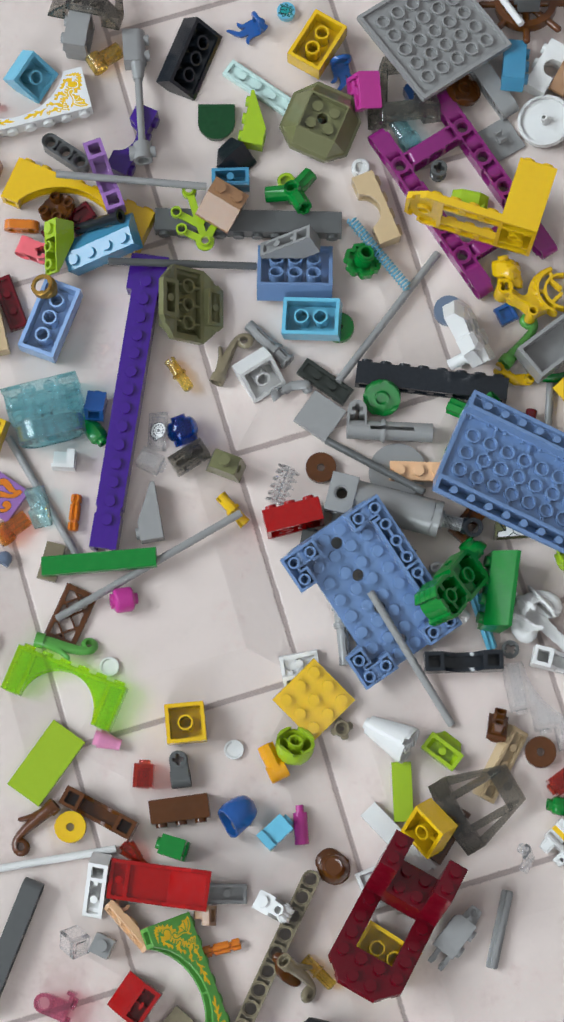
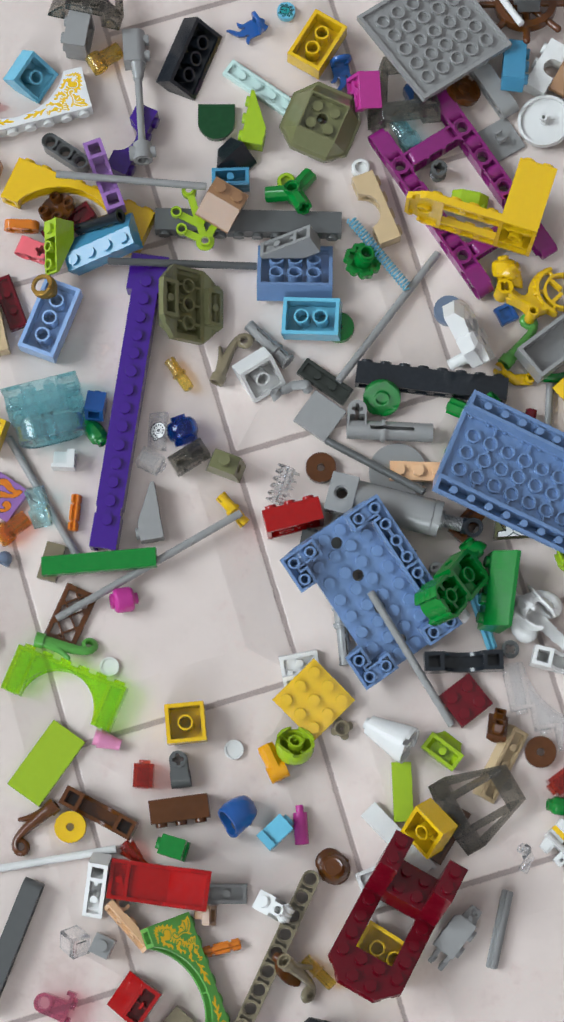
none -> dark red plate [439,673,493,728]

